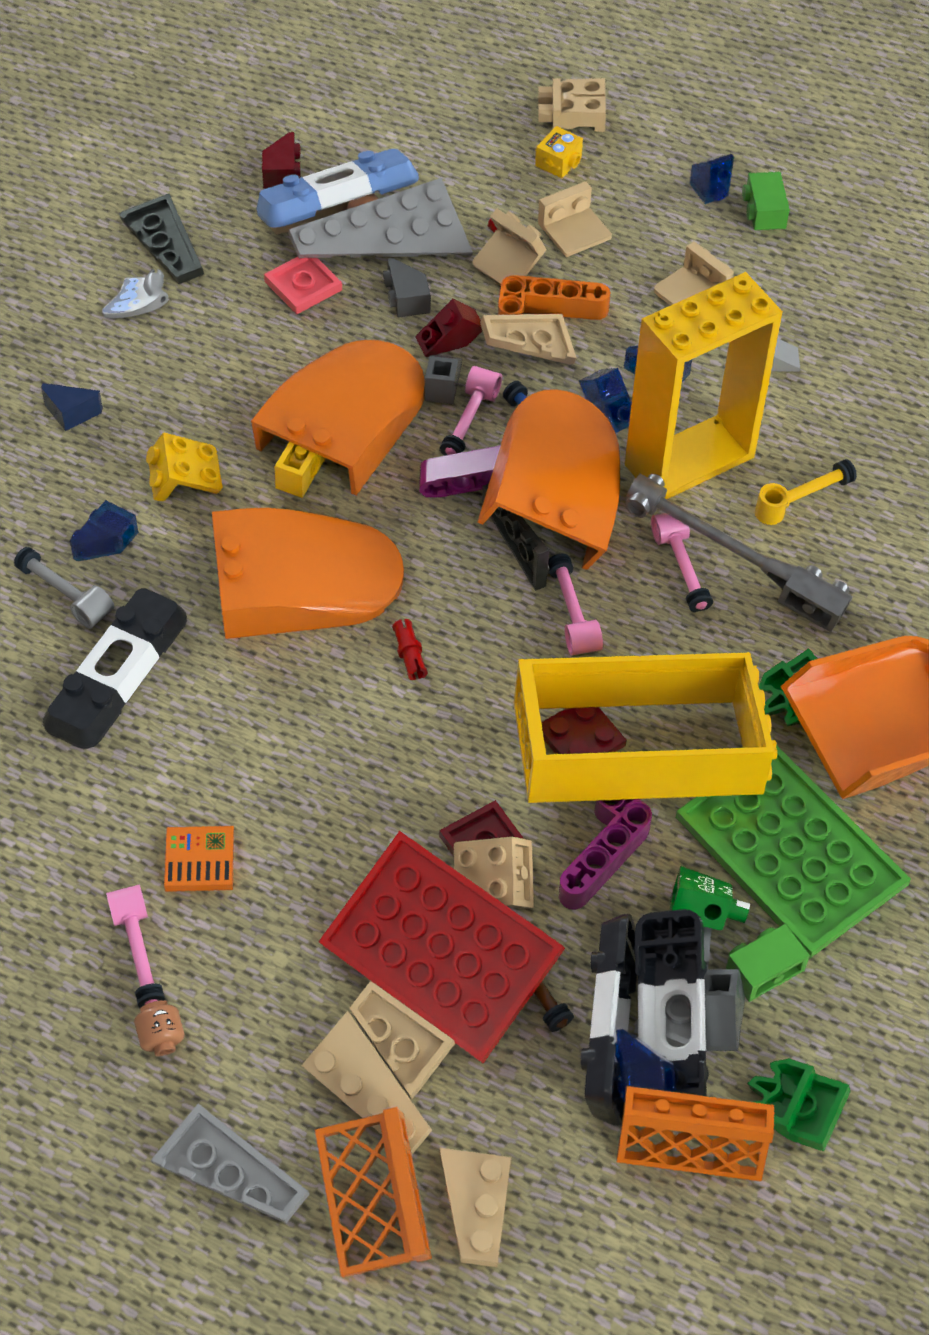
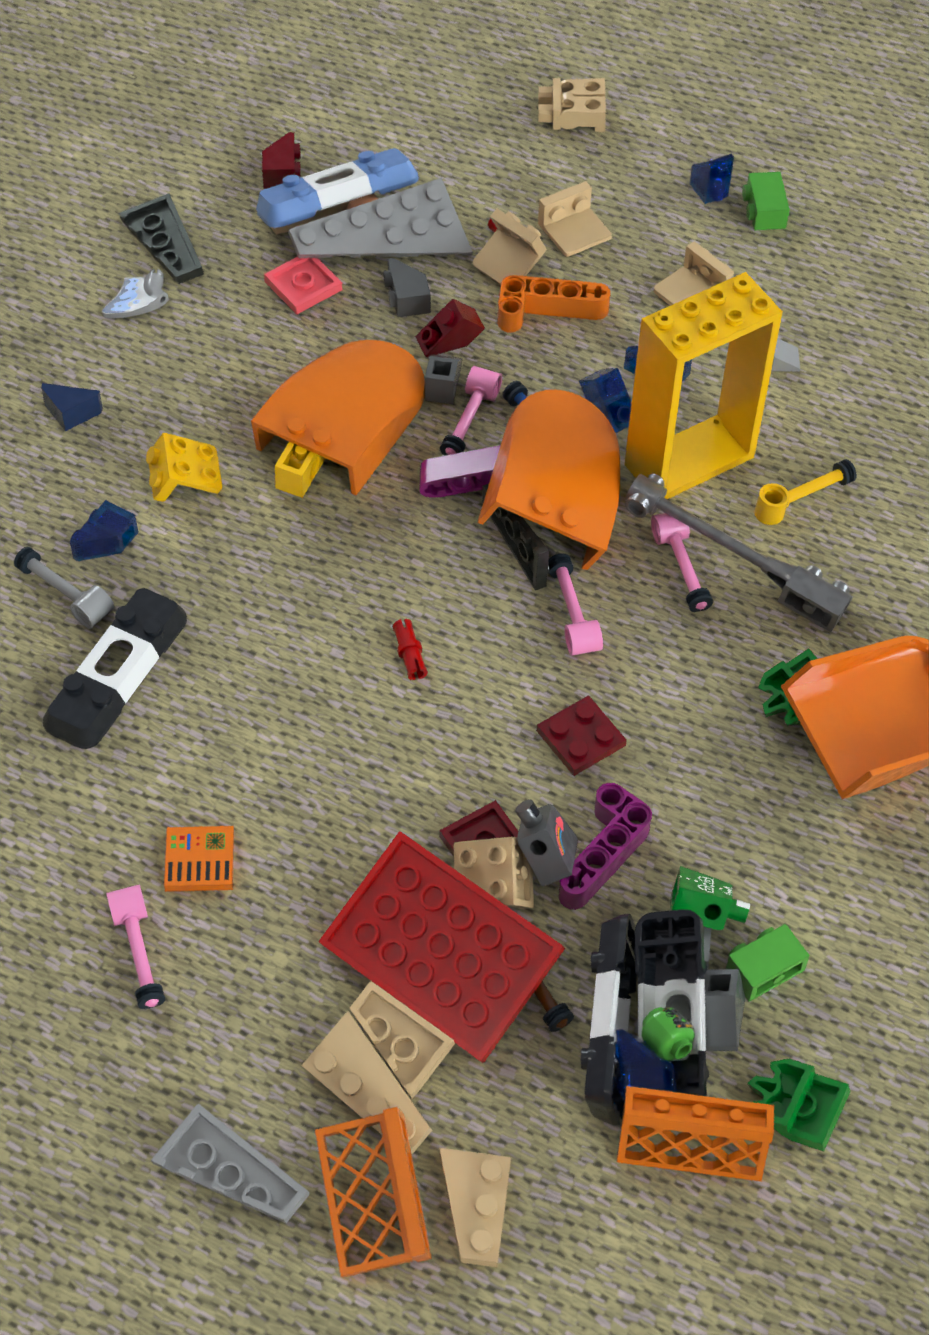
nougat head [134,1000,184,1056] -> none
orange windscreen [212,508,404,639] -> none
tan wing [480,314,577,365] -> none
yellow door [513,652,778,803] -> none
yellow head [535,126,583,178] -> none
bright green plate [676,745,911,958] -> none
none -> dark grey torso [515,799,578,887]
none -> bright green head [641,1007,695,1061]

